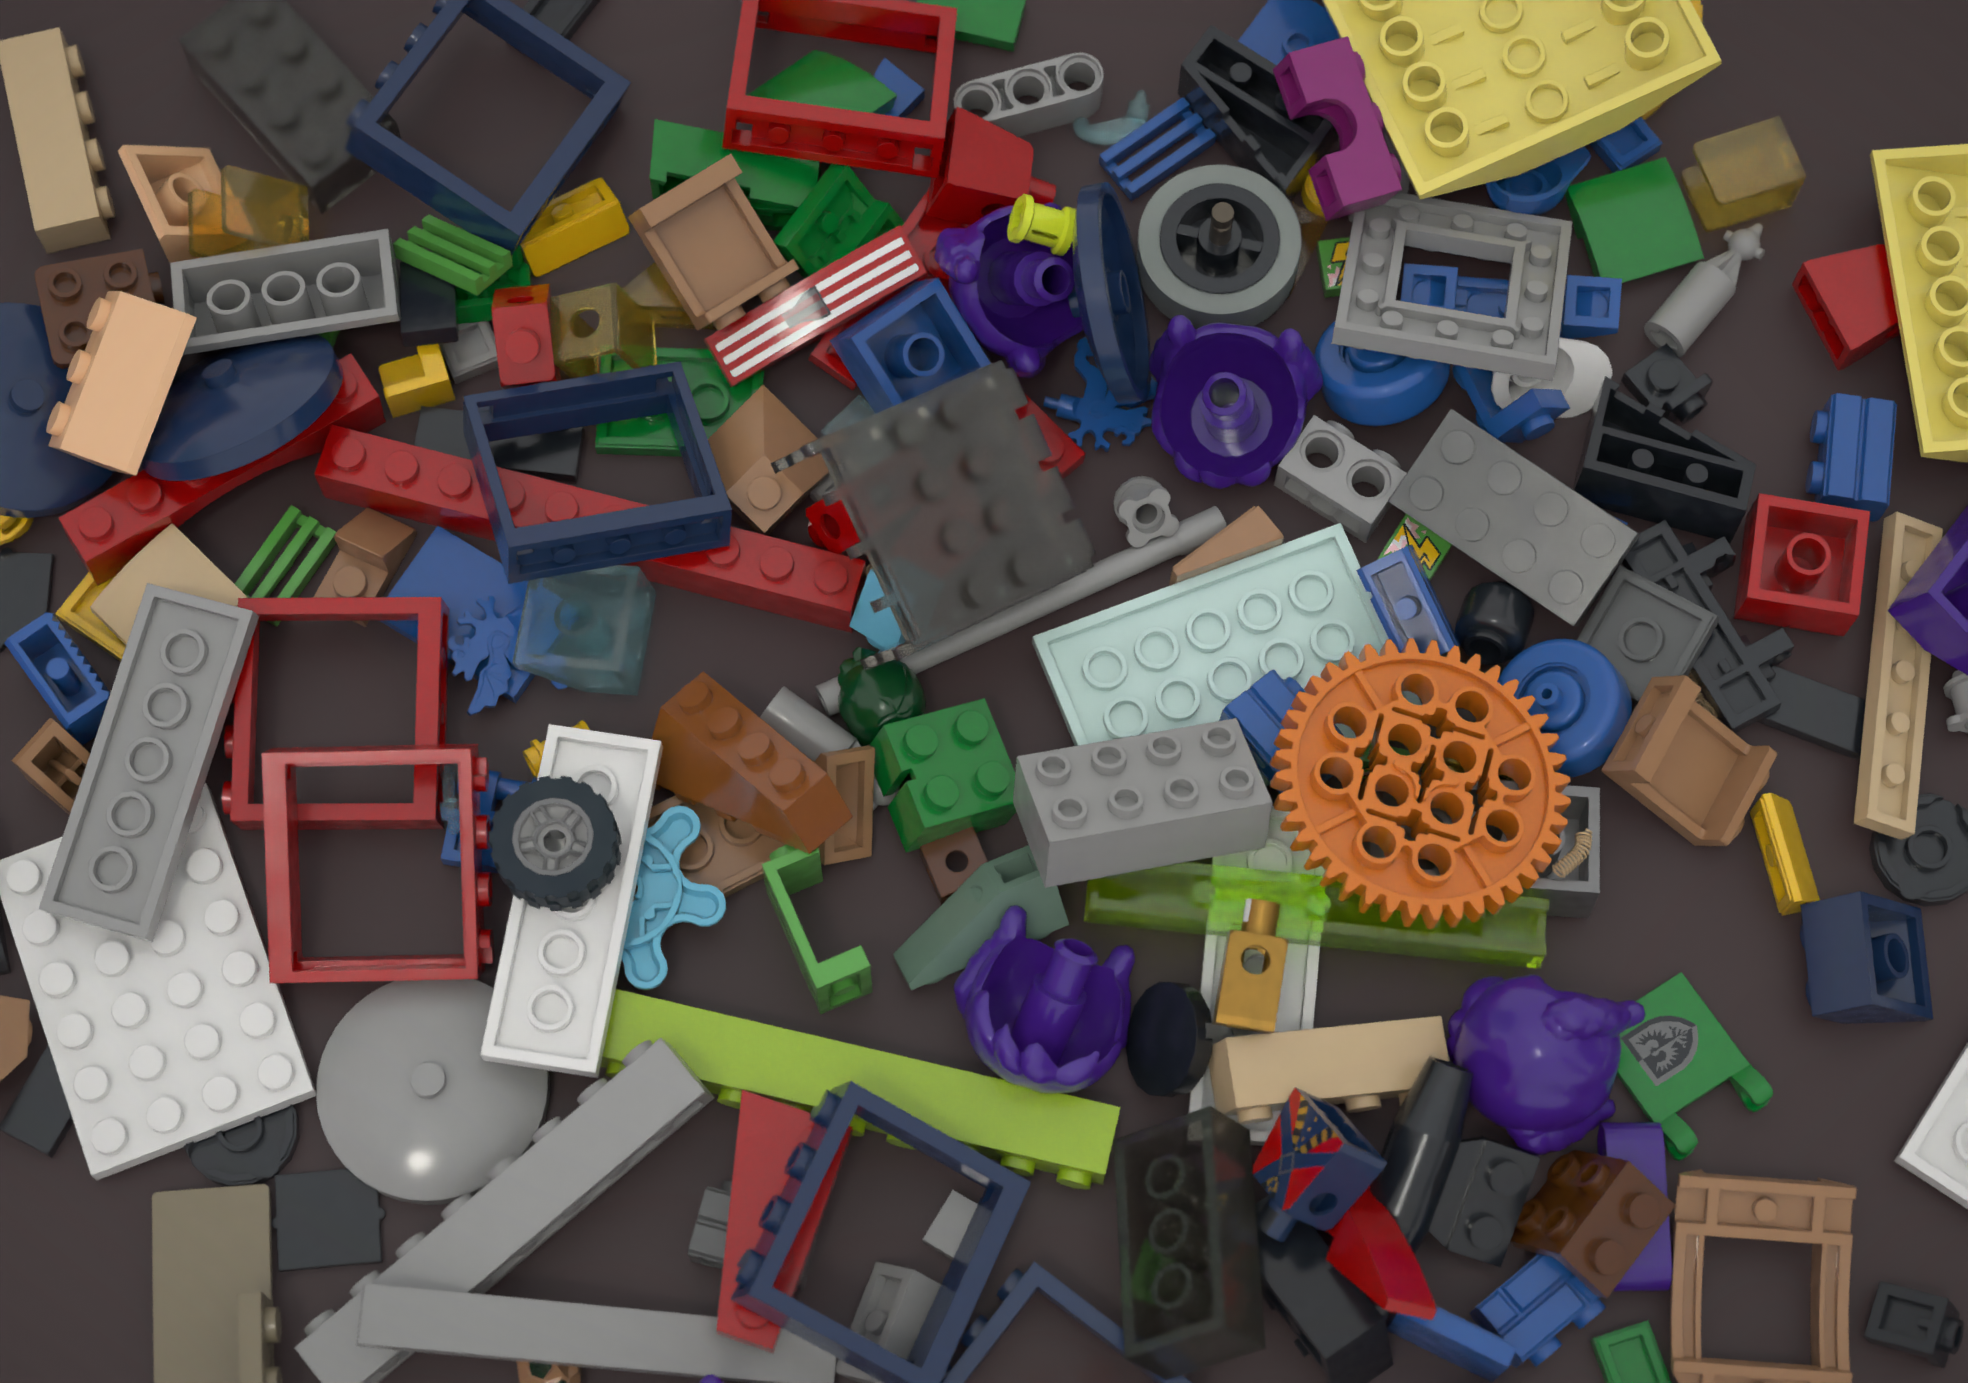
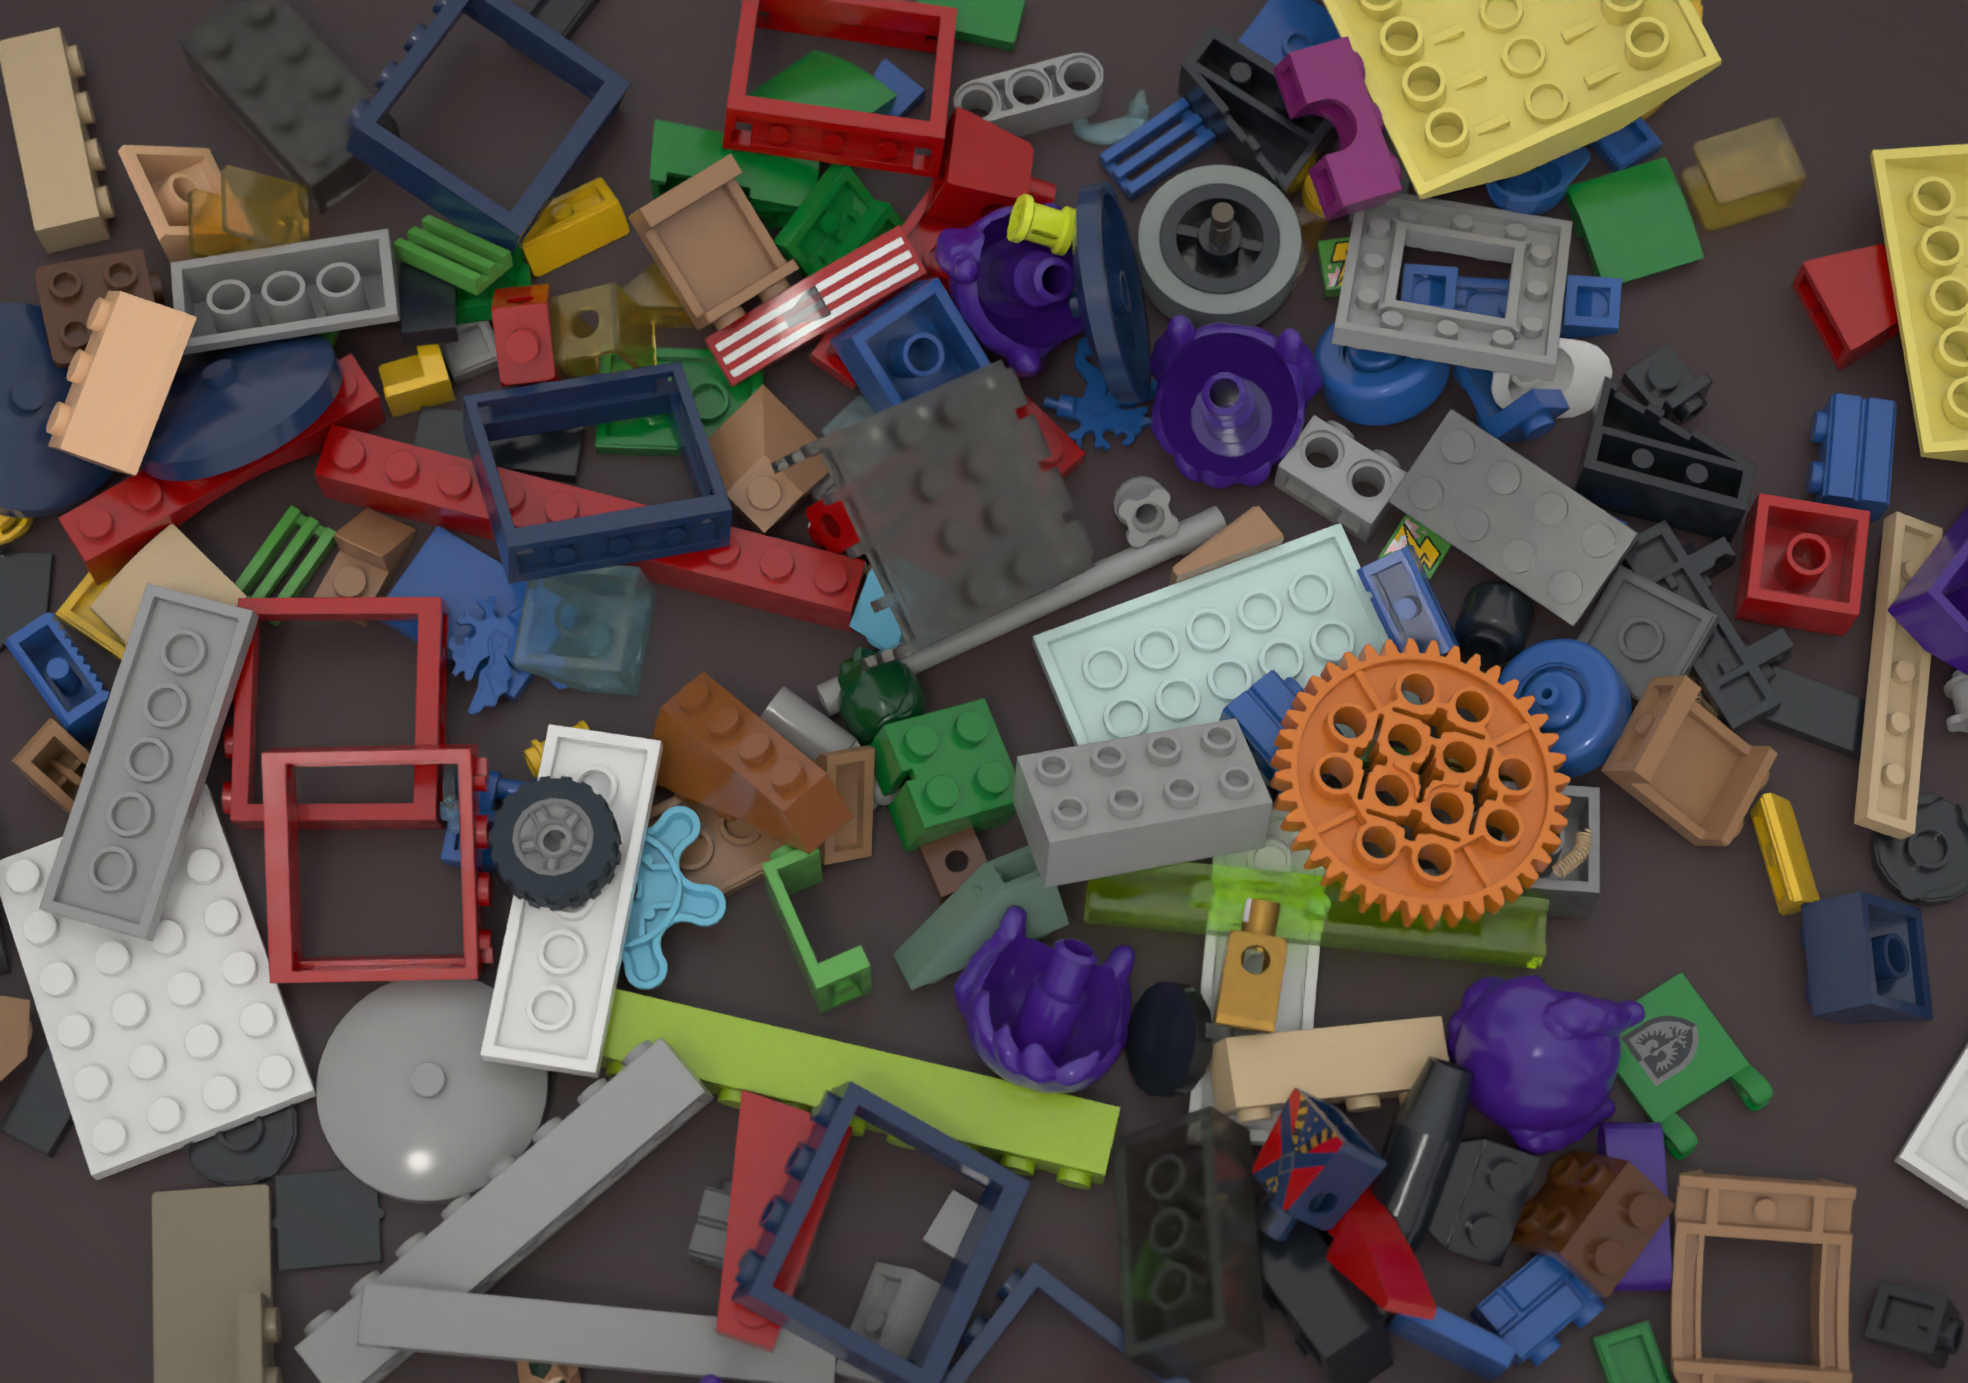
light grey wheel [1644,223,1765,357] -> none

